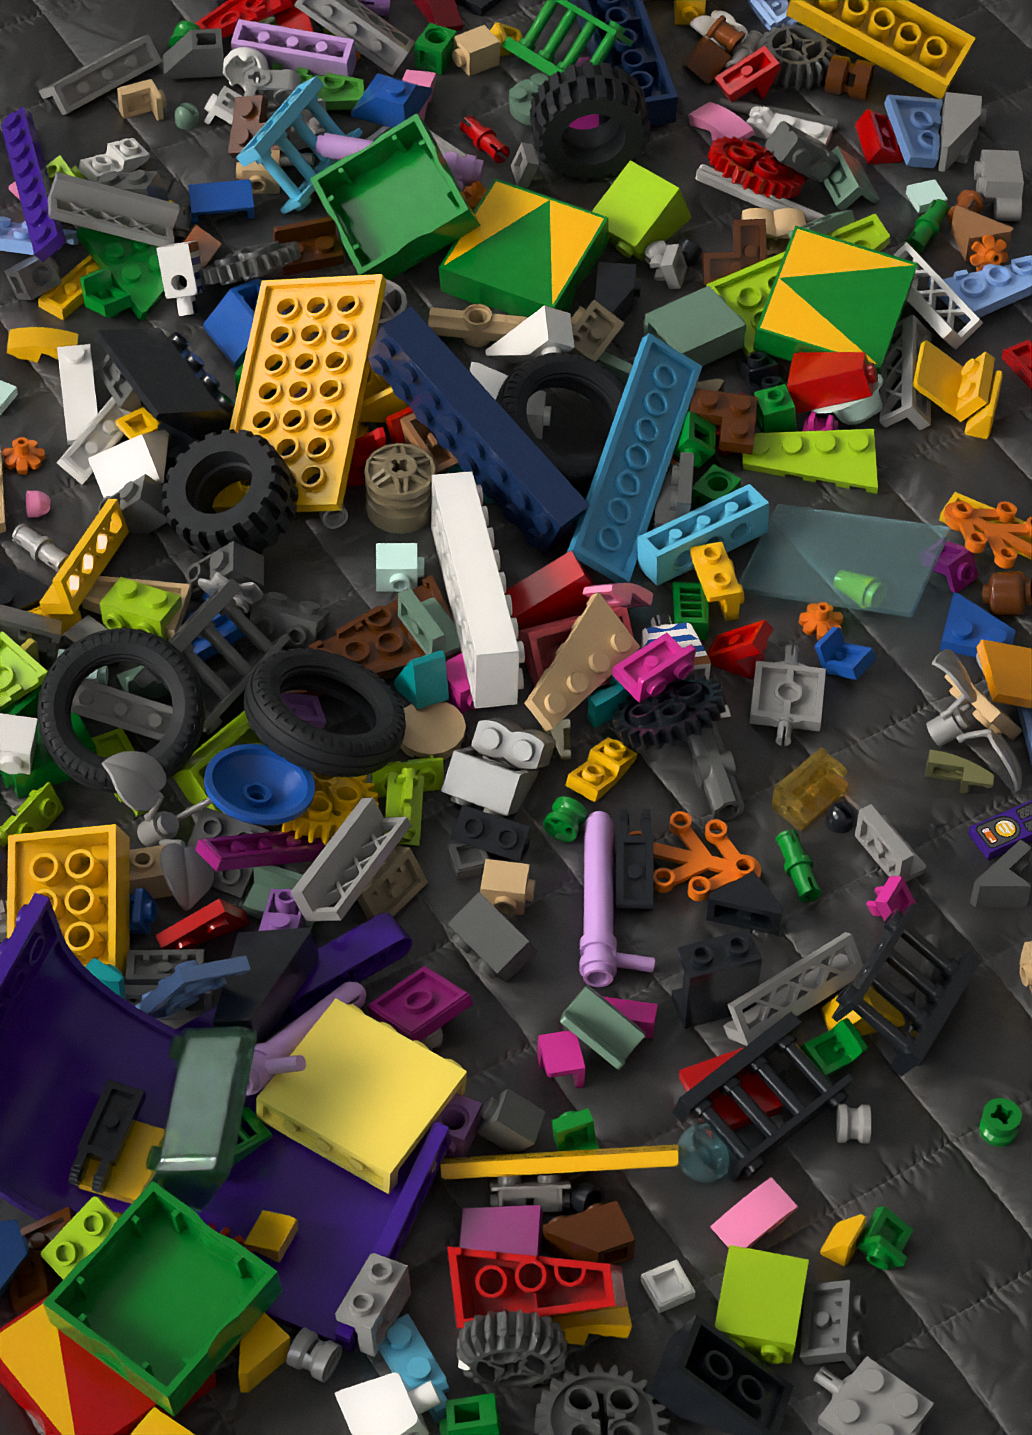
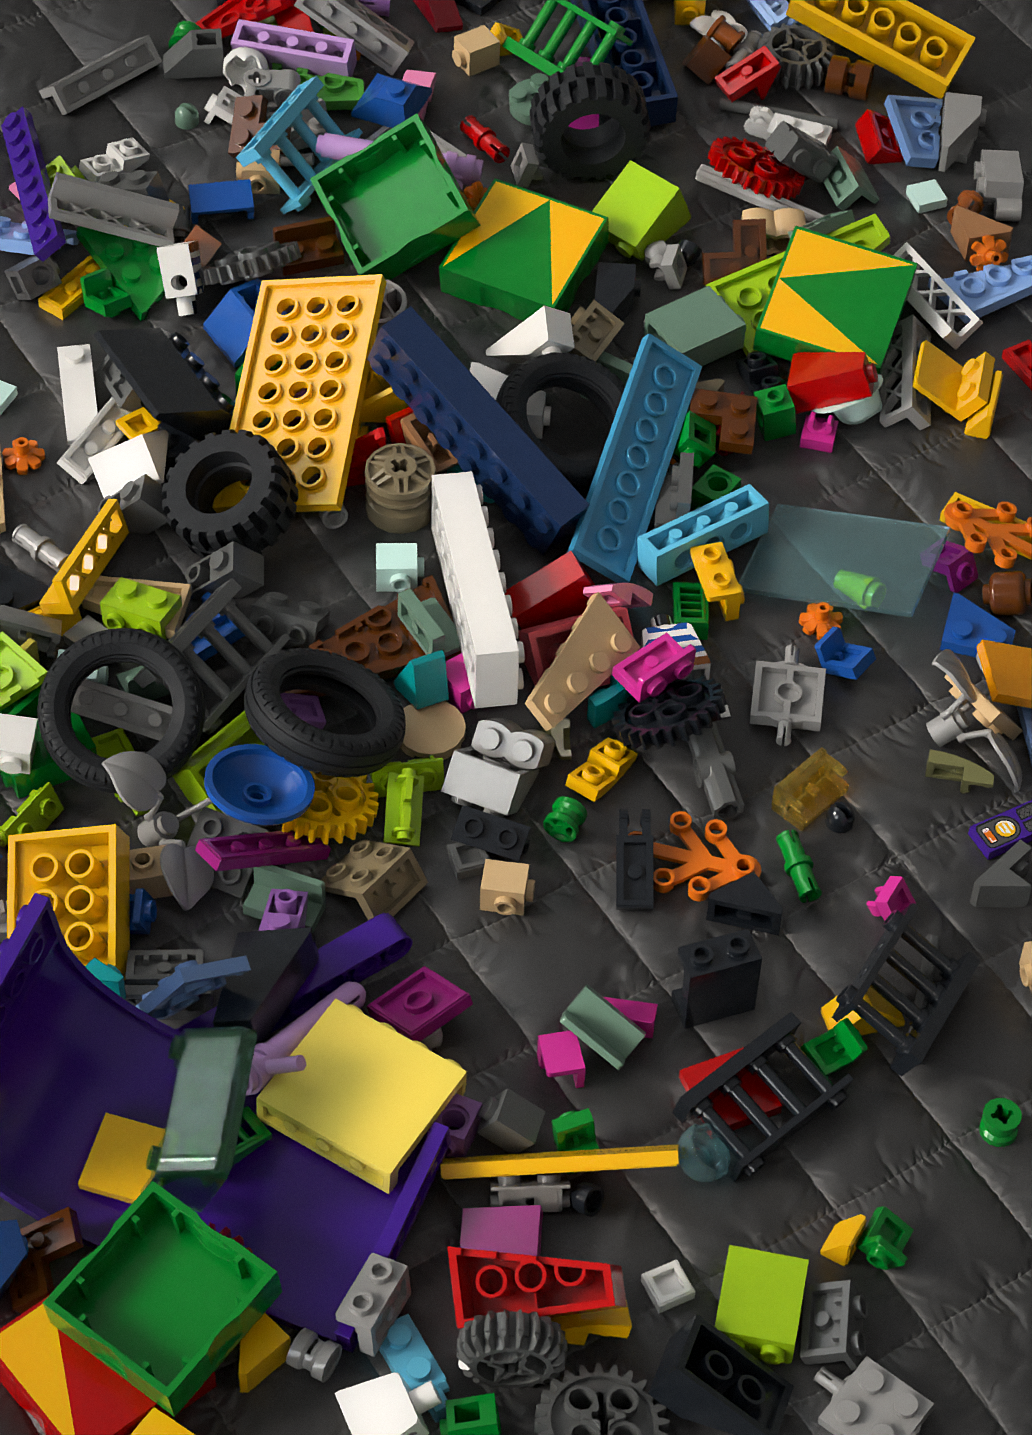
yellow slope [6,327,78,363] -> none
bright pink hinge [26,491,51,518] -> none
lime bracket [41,1196,123,1280] -> none
black hinge [69,1079,147,1194] -> none
tan bracket [117,79,167,121] -> none
red wing [155,899,250,950] -> none
light grey plate [198,572,263,614] -> none
yellow slope [244,1210,298,1263] -> none
light grey fence [290,798,411,921] -> none
green brick [414,23,457,75] -> none
tan piece [428,304,527,347] -> none
dark grey brick [448,892,538,983] -> none
reddish brown slope [542,1200,636,1265] -> none
lavender cylinder [579,811,655,987] -> none
bright pink slope [688,102,755,142] -> none
red slope [707,619,774,679] -> none
bright pink slope [710,1177,799,1248] -> none
light grey fence [723,932,863,1046] -> none
lime wing [742,429,878,494] -> none
light grey wheel [836,1104,871,1144] -> none
light grey bracket [855,804,926,882] -> none
green pin [905,199,949,254] -> none

